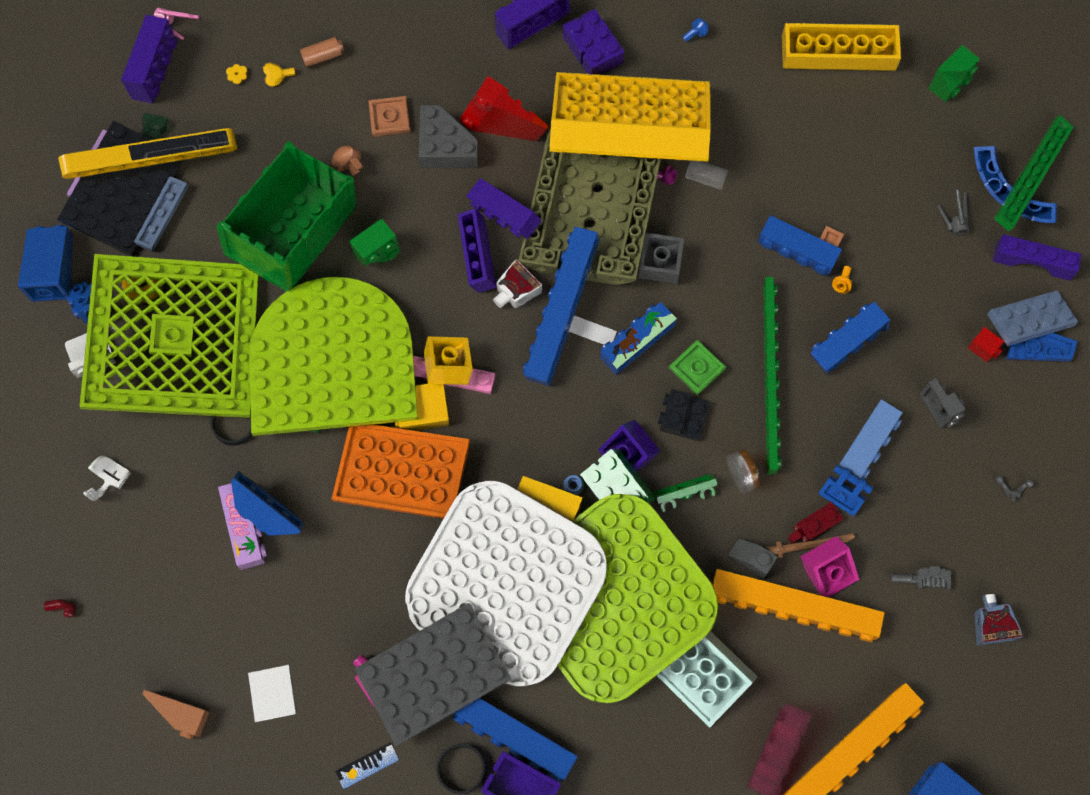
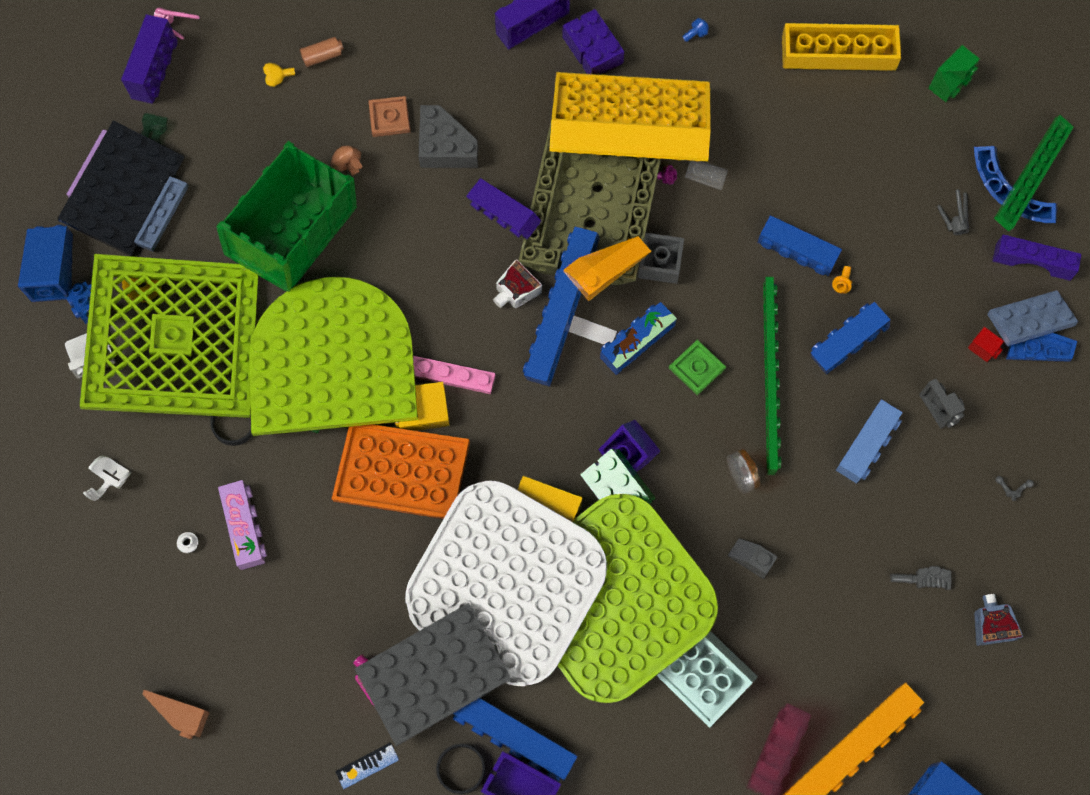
dark red arm [44,599,76,618] -> none
yellow beam [58,128,238,179] -> none
yellow plant [226,64,247,84] -> none
blue wedge [231,471,305,535] -> none
white sticker [248,665,296,722] -> none
green slope [350,219,400,266] -> none
yellow slope [424,336,473,385] -> none
dark purple brick [457,209,497,293] -> none
red wedge [459,76,549,142] -> none
medium blue plate [563,475,584,495] -> none
green plate [652,473,717,512] -> none
black plate [658,389,710,442] -> none
light orange brick [712,569,884,642] -> none
medium nougat sword [766,533,855,558] -> none
dark red hinge [787,502,843,544] -> none
dark pink slope [800,536,859,597] -> none
blue plate [818,464,873,516] -> none
nougat plate [820,226,844,247] -> none
none -> white plate [177,532,198,553]
none -> light orange wedge [563,236,651,301]

